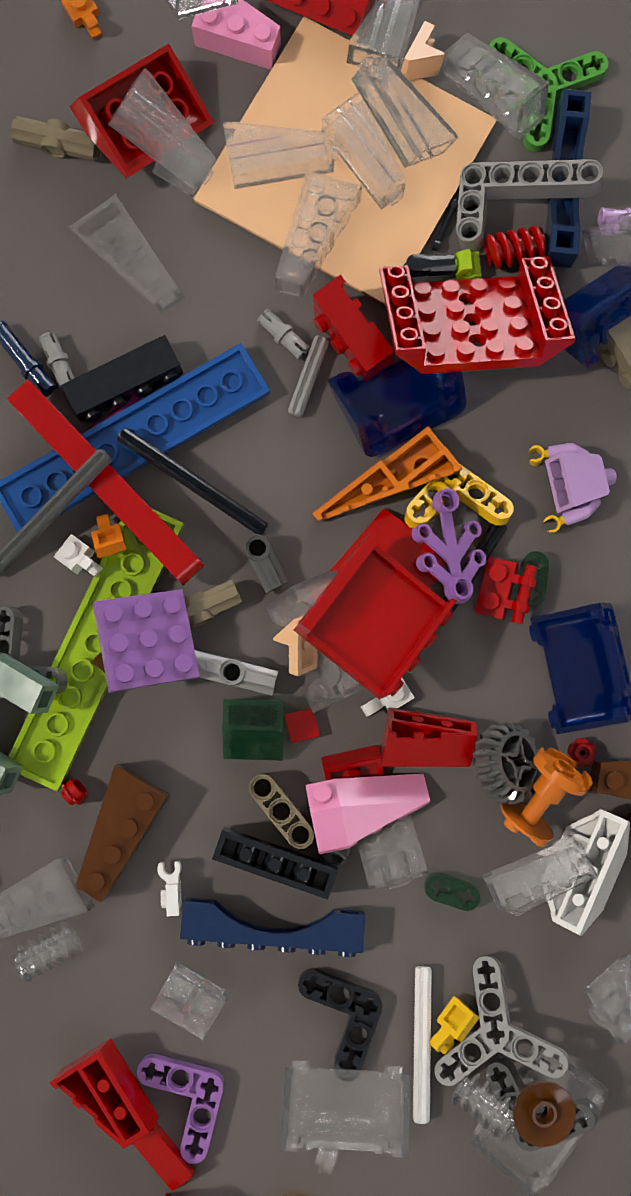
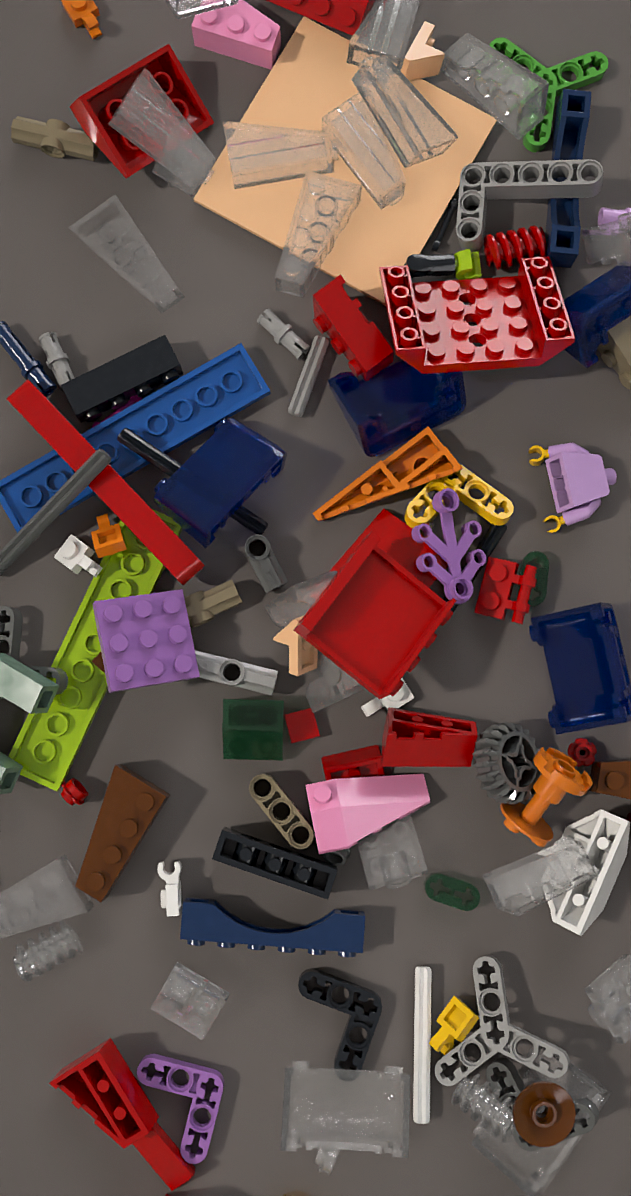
none -> clear blue windscreen [154,418,287,549]

